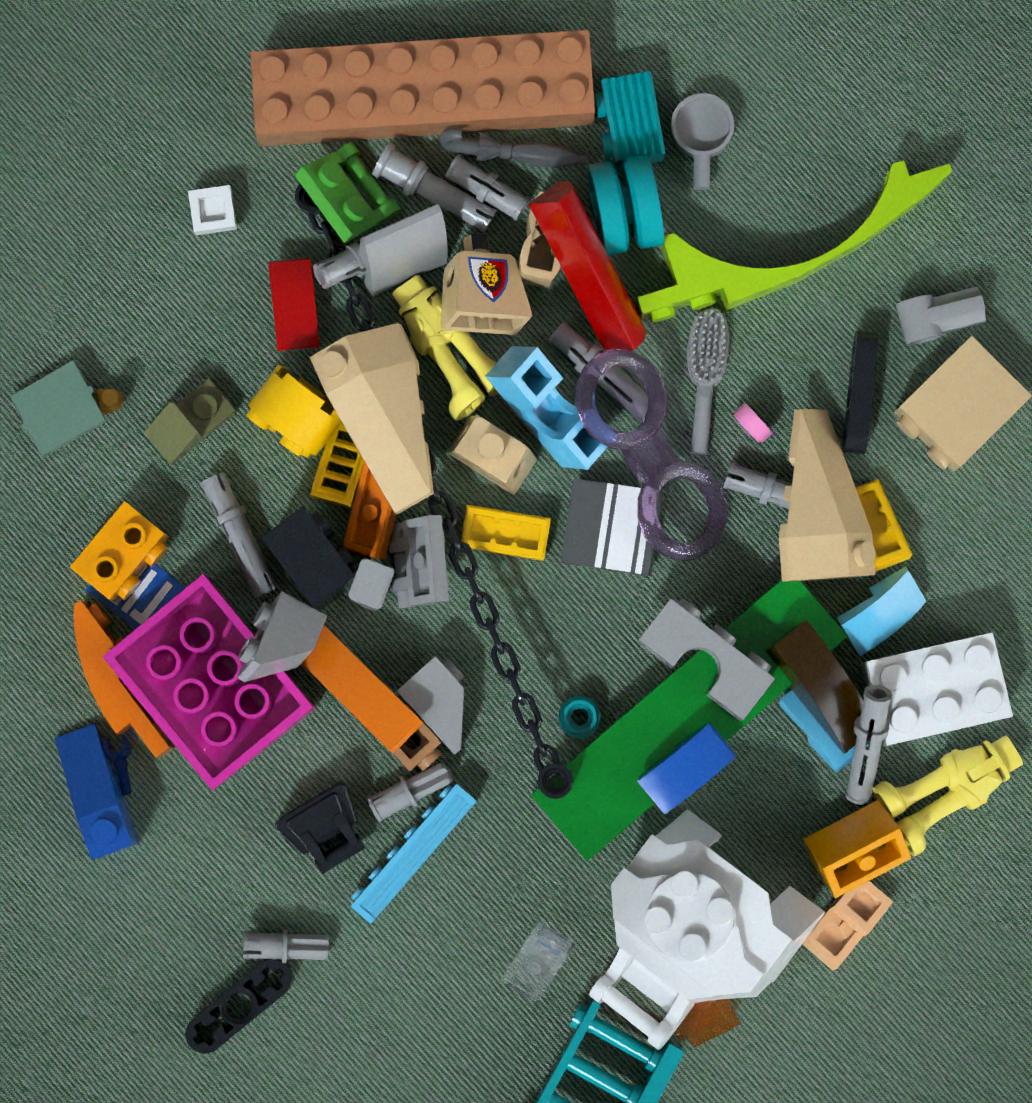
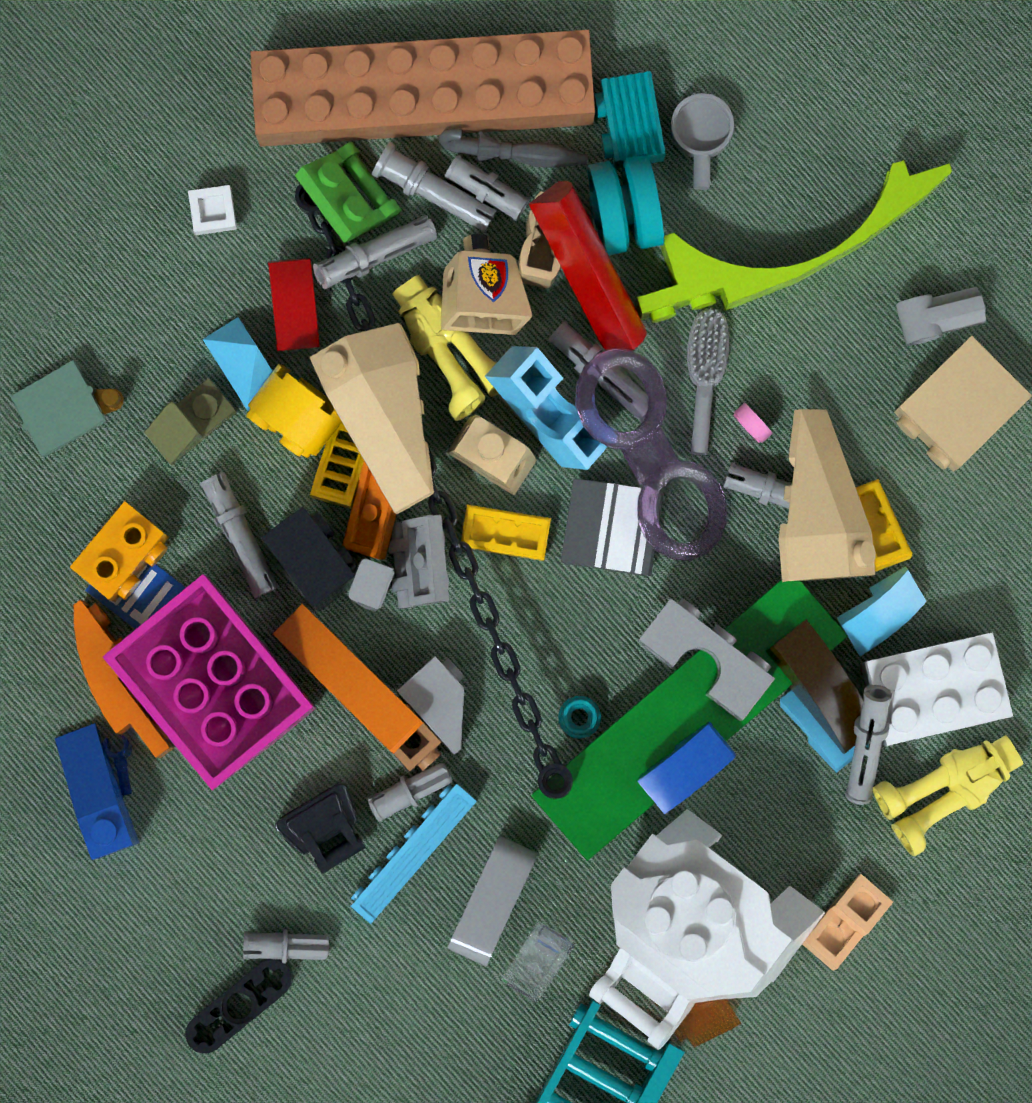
light grey slope [237,592,327,682] -> none
light grey slope [359,204,448,297] -> none
light orange brick [803,800,912,899] -> none
black beam [842,331,878,455] -> none
none -> medium azure slope [203,317,273,411]
none -> light grey beam [447,835,538,967]

